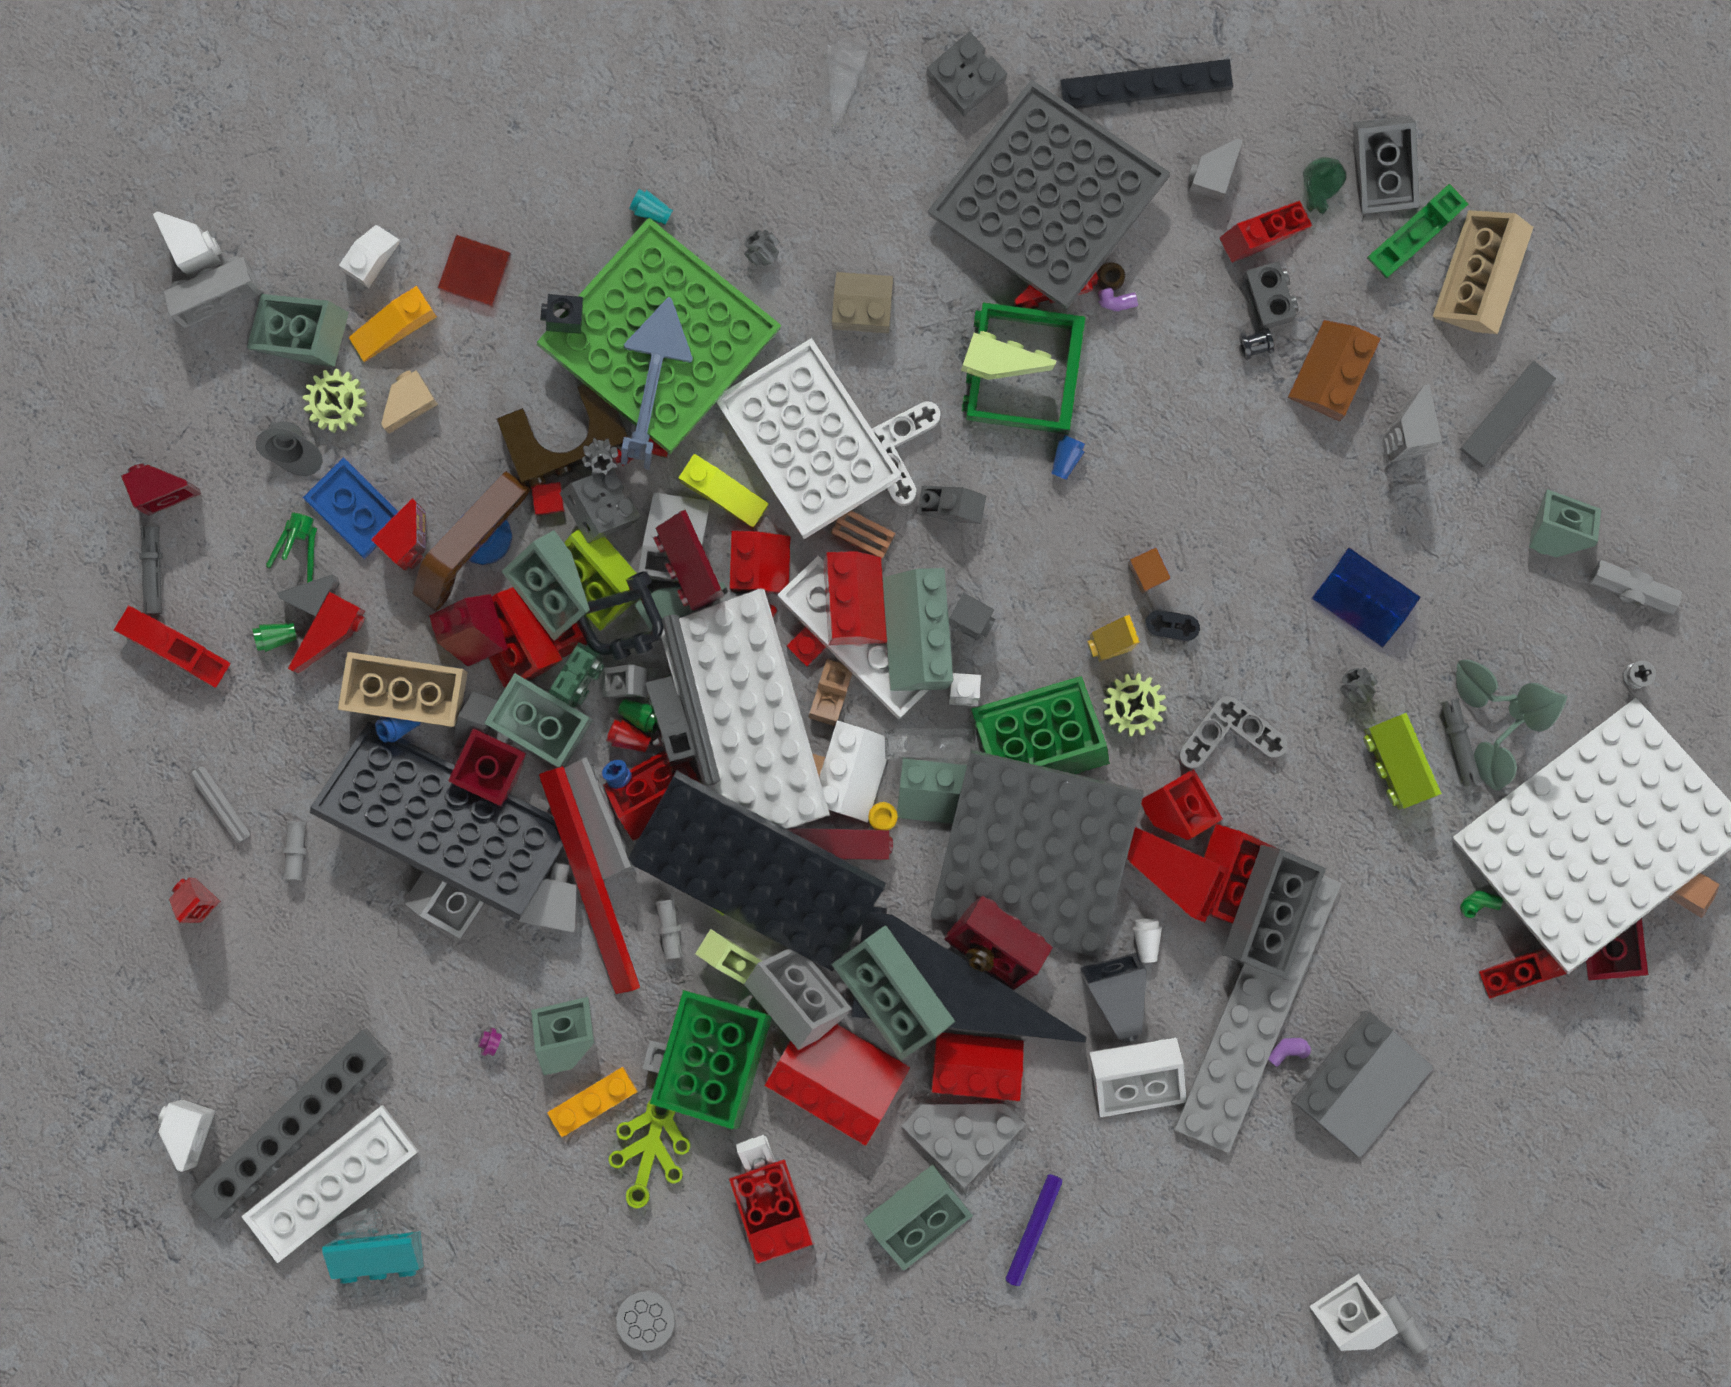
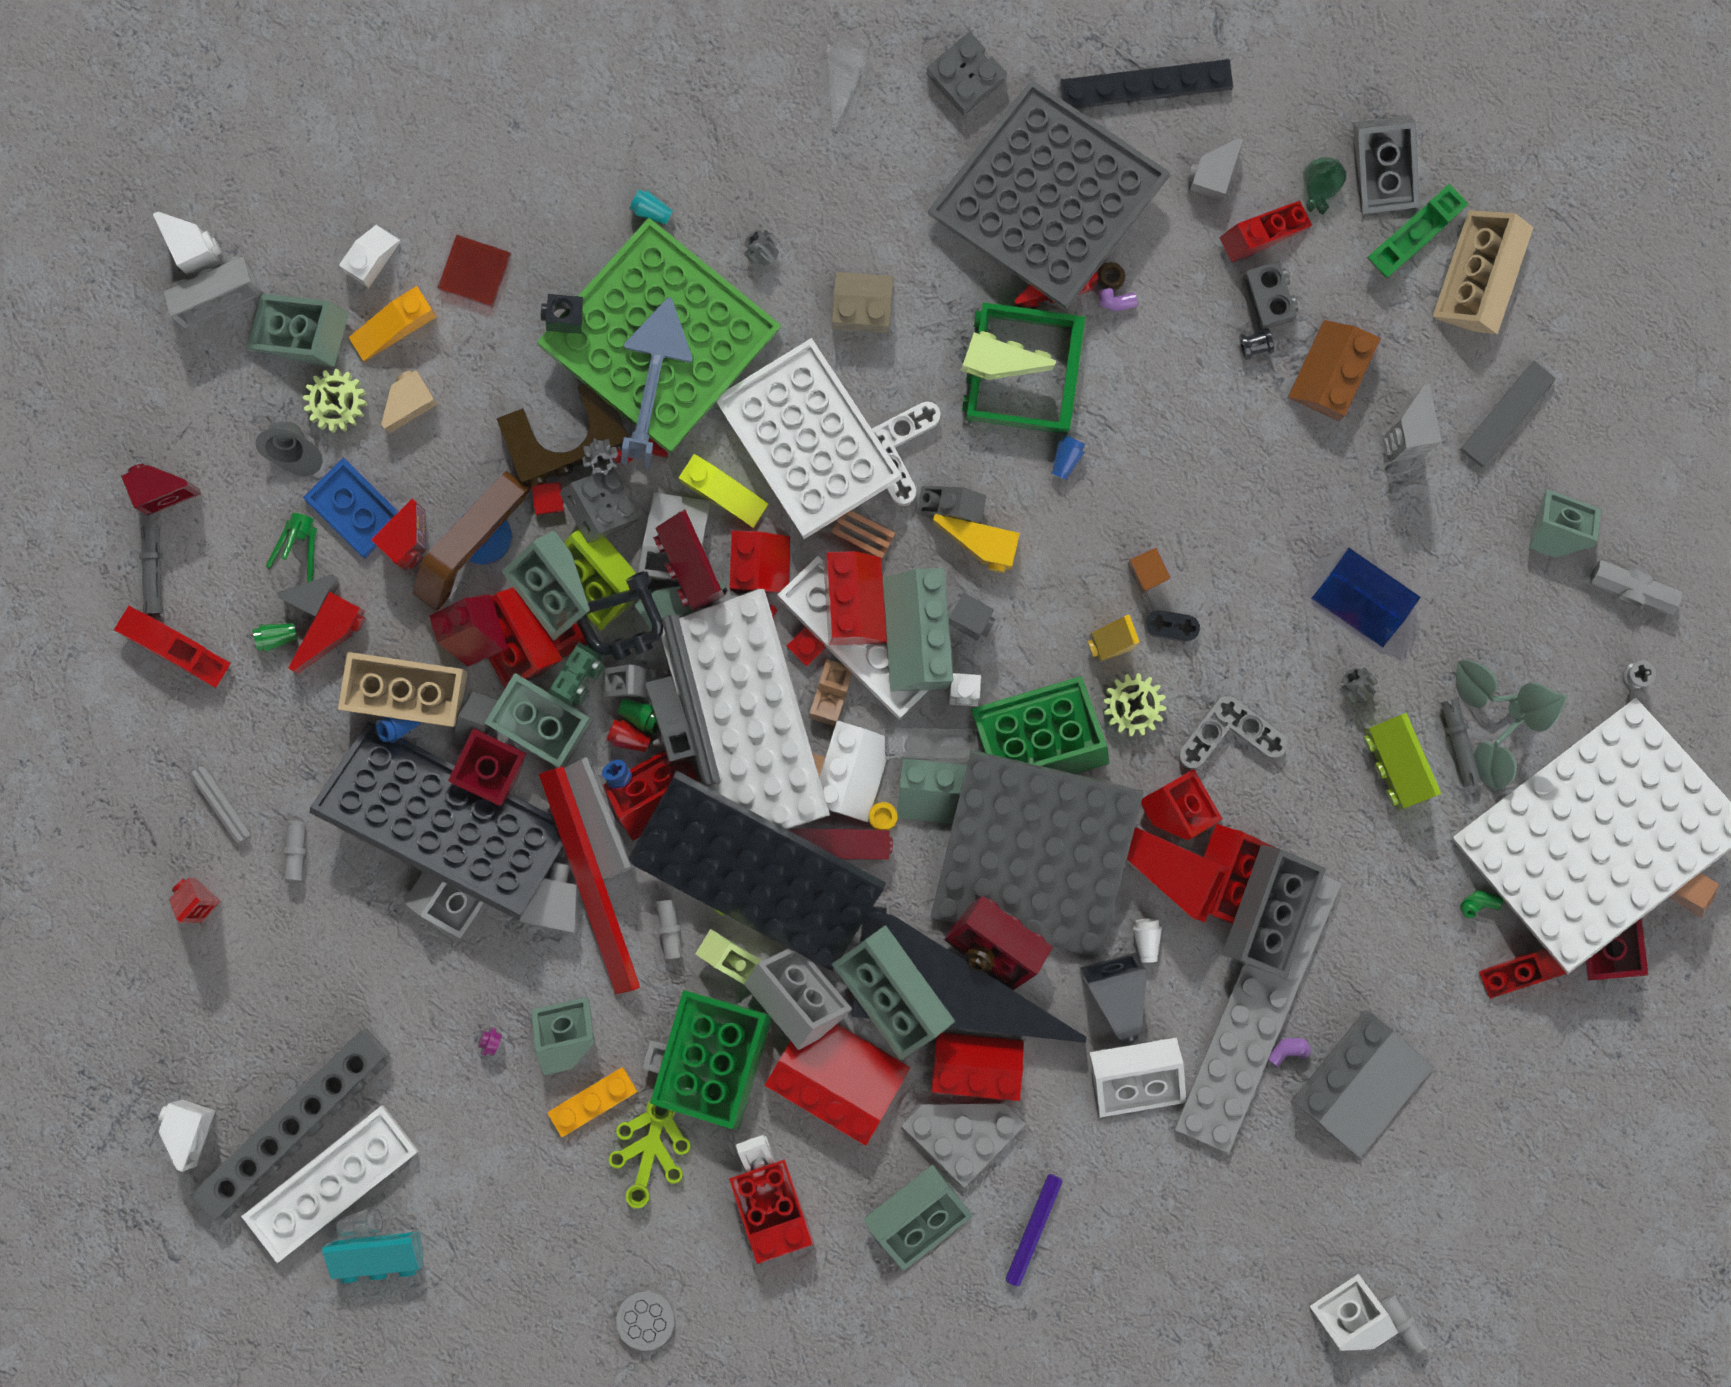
none -> yellow slope [933,514,1020,573]

